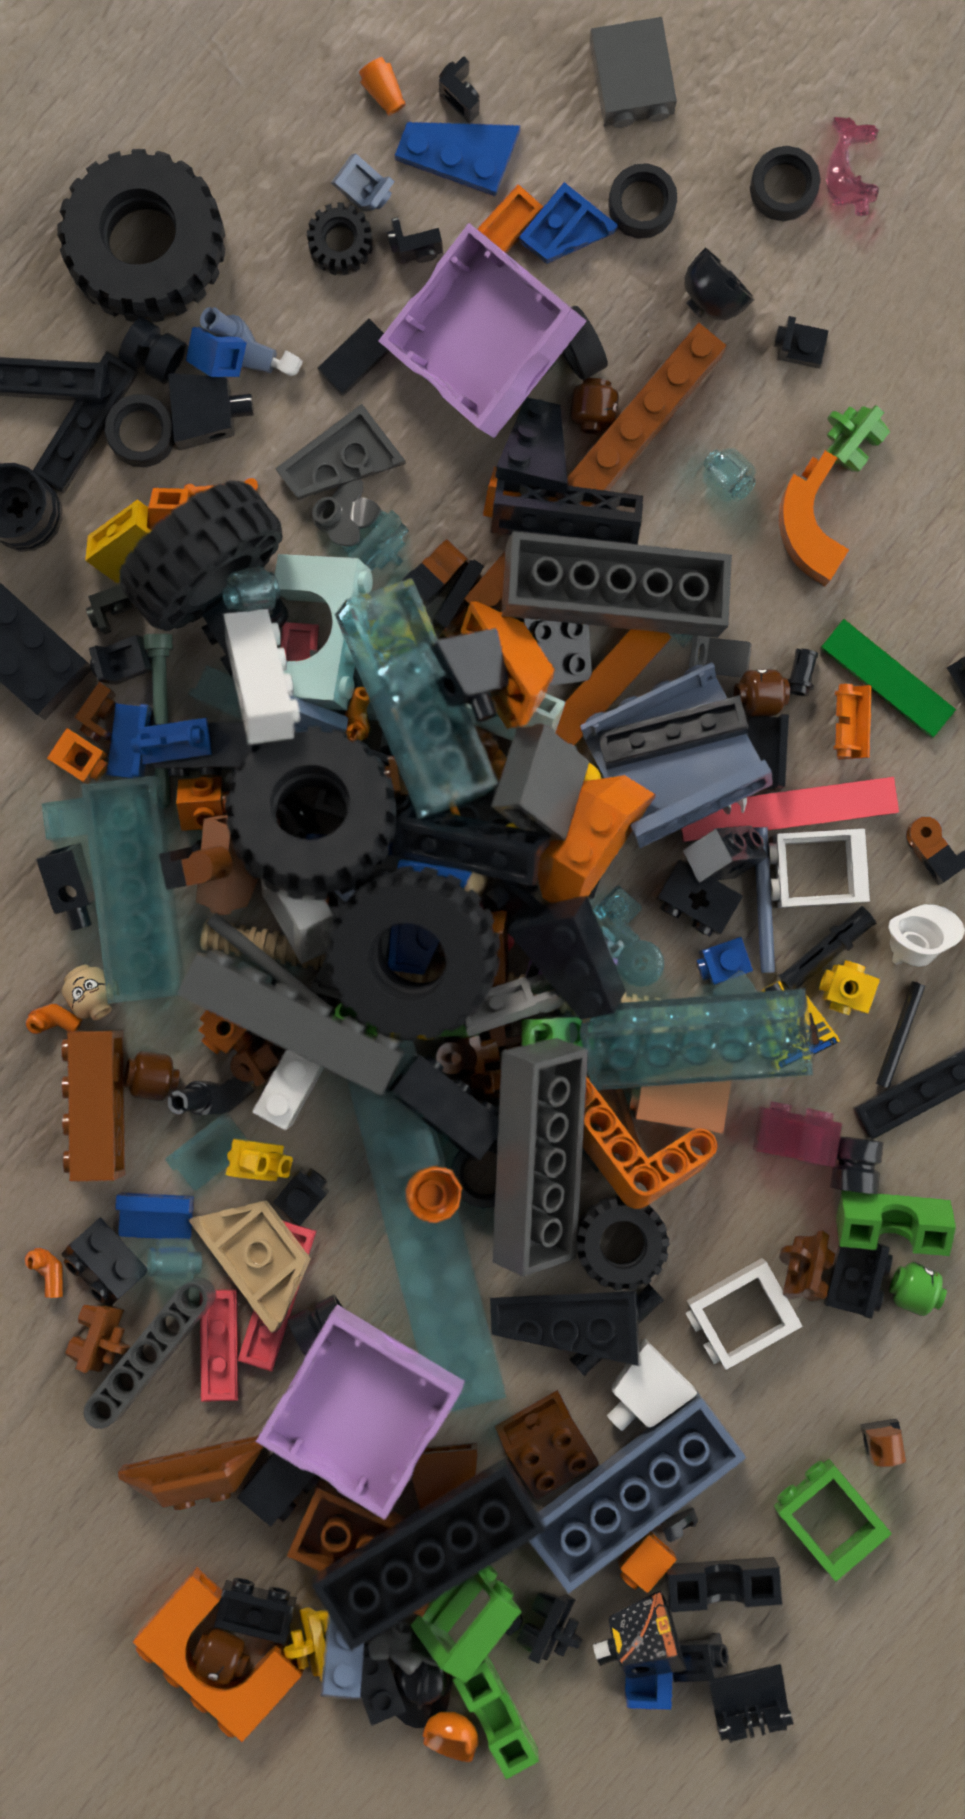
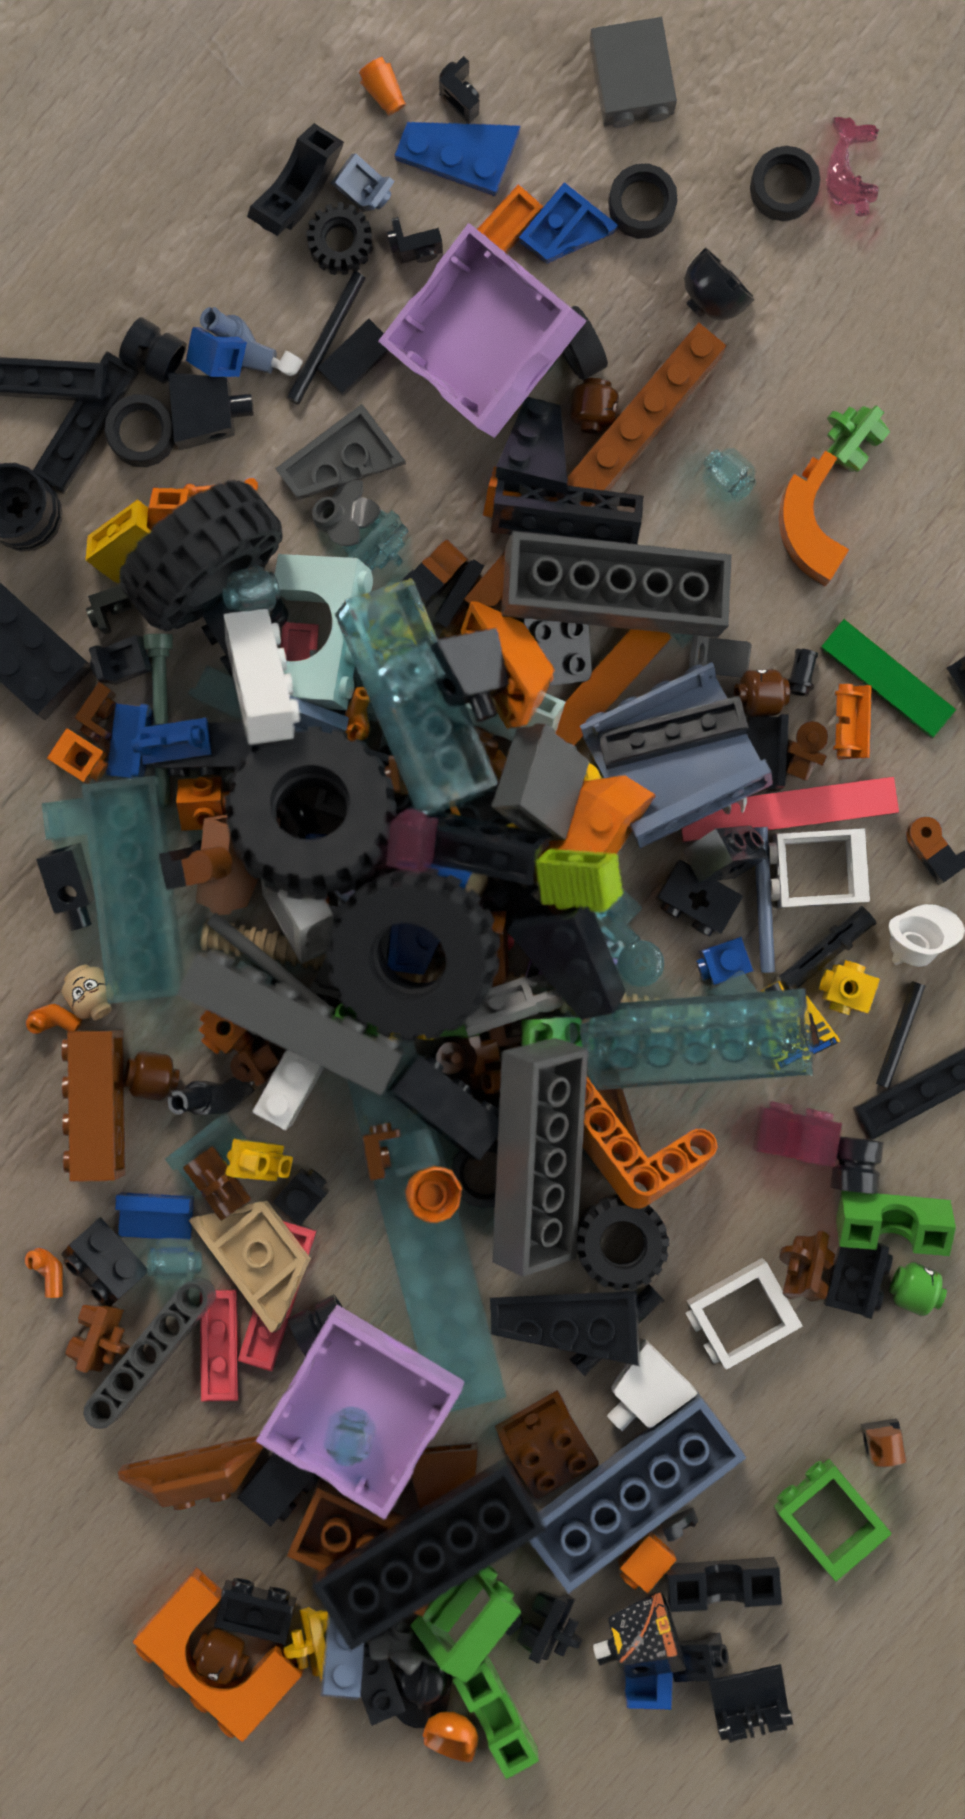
black tyre [57,149,225,323] -> none
nougat slope [629,1059,735,1133] -> none
black bracket [774,316,829,369] -> none
none -> reddish brown hips [183,1145,252,1221]
none -> black arch [247,123,344,236]
none -> black bar [287,271,366,405]
none -> clear light blue head [324,1406,376,1466]
none -> reddish brown bracket [362,1122,401,1181]
none -> clear pink brick [387,810,438,872]
none -> lime brick [535,849,623,912]
none -> reddish brown hips [786,721,828,781]

